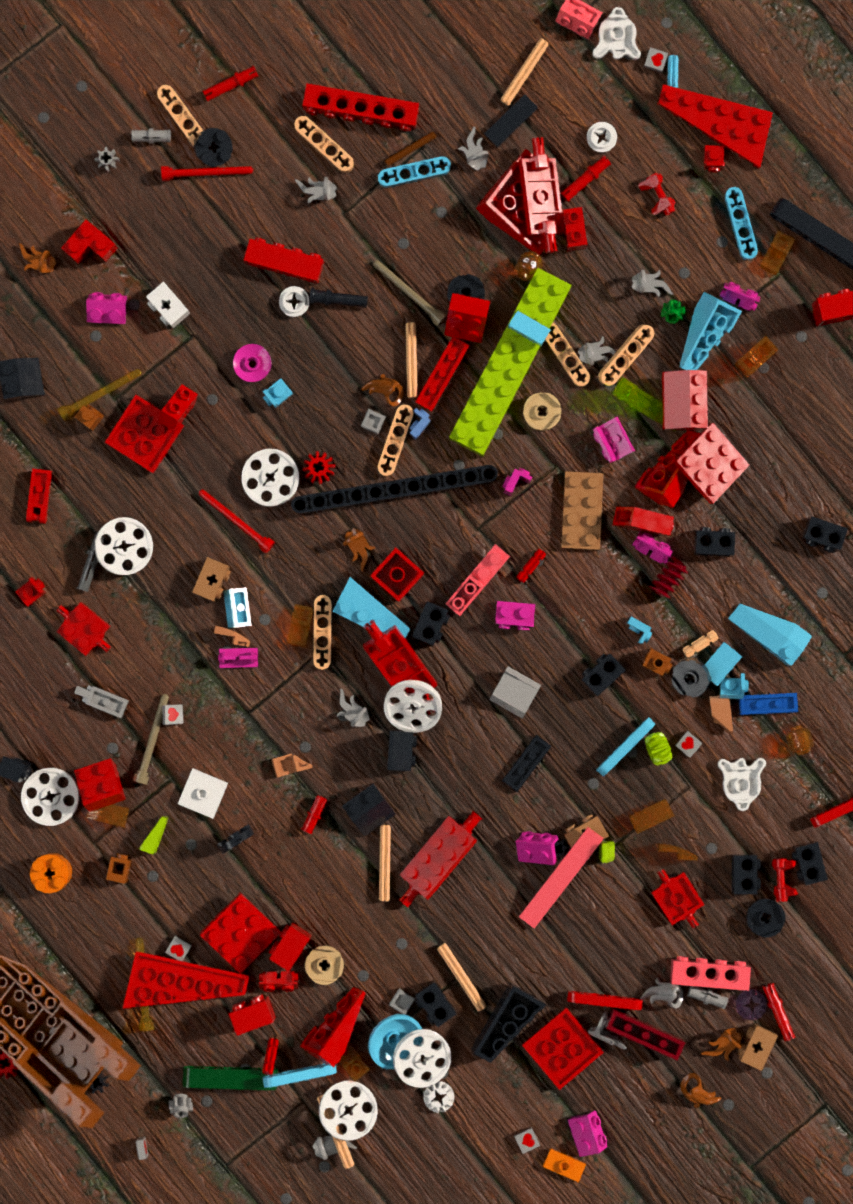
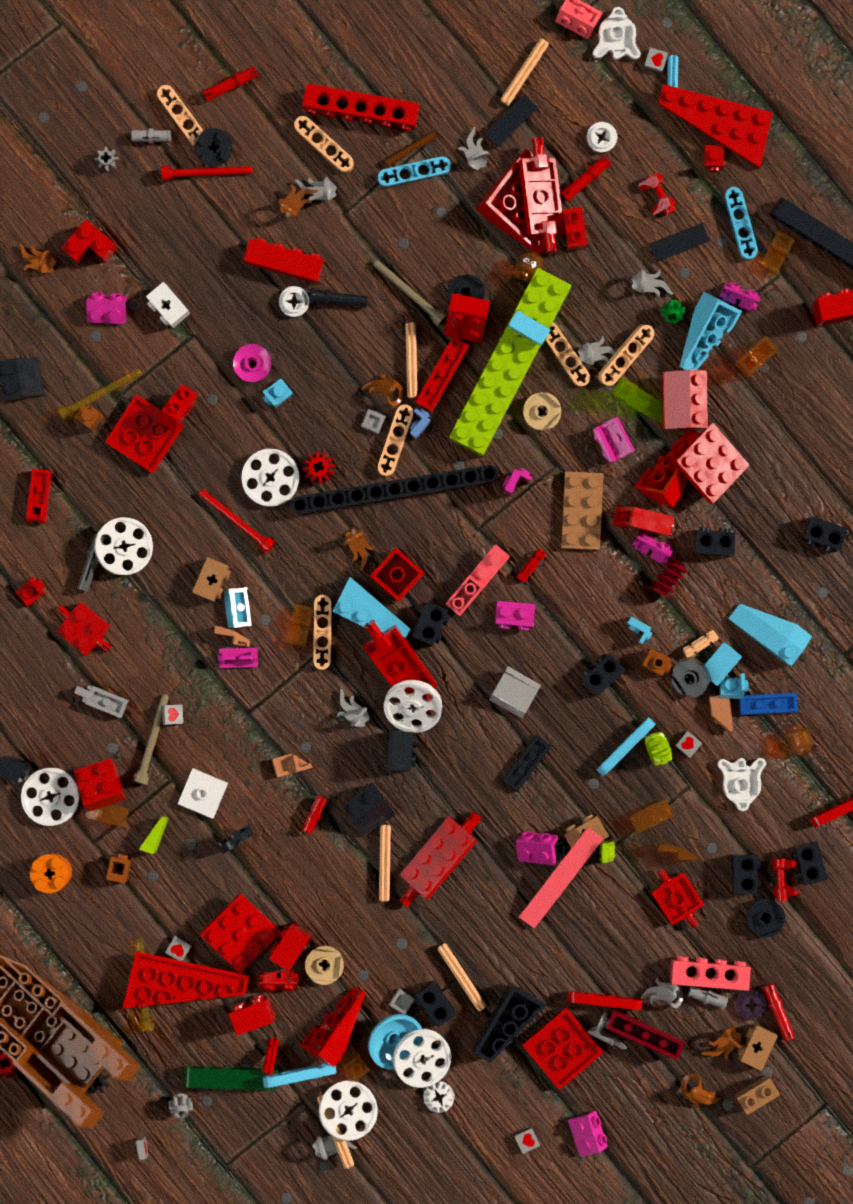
orange plate [543,1148,586,1182] -> none
none -> dark orange piece [278,185,318,218]
none -> black tile [649,223,710,263]
none -> medium nougat brick [734,1075,780,1115]

